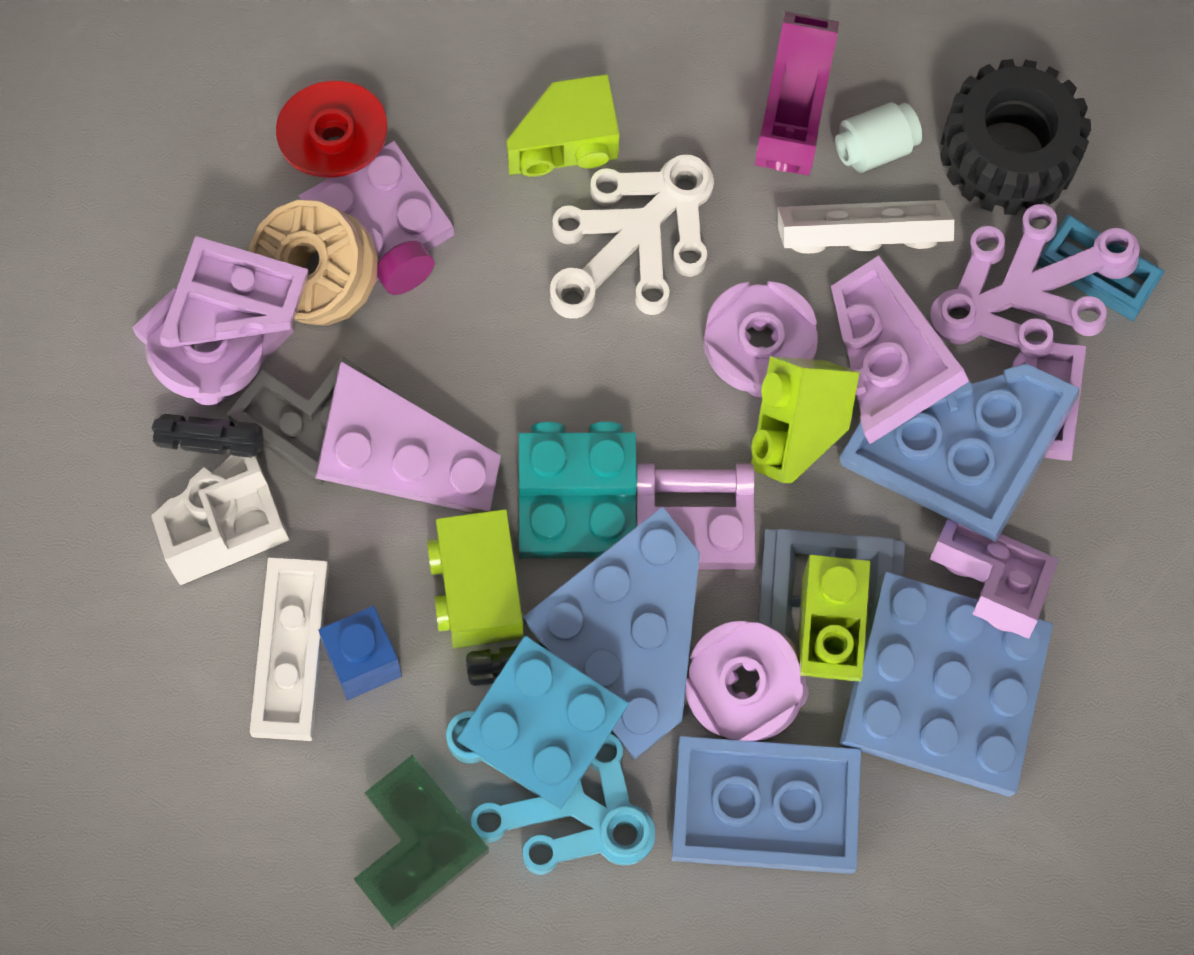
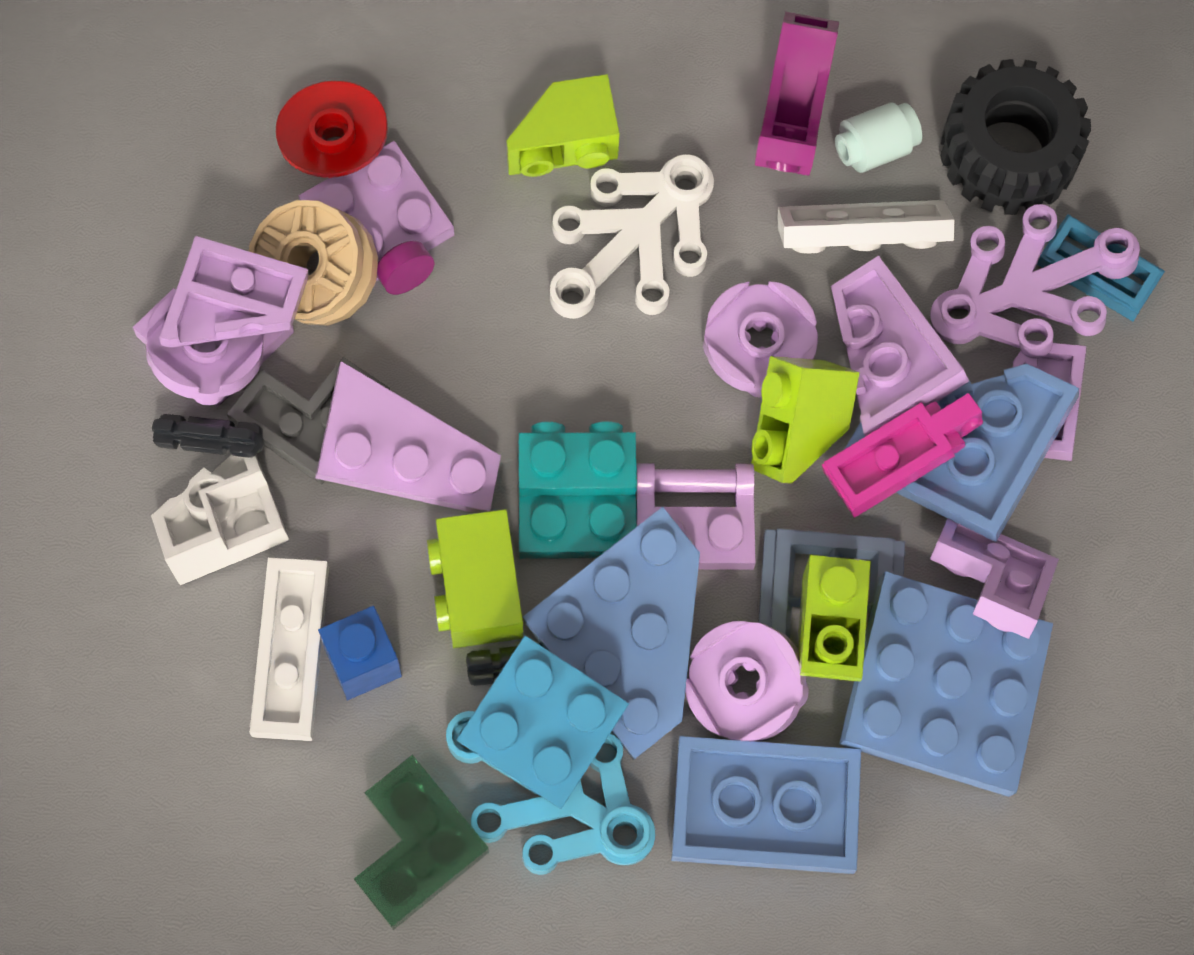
none -> dark pink hinge [822,393,983,518]

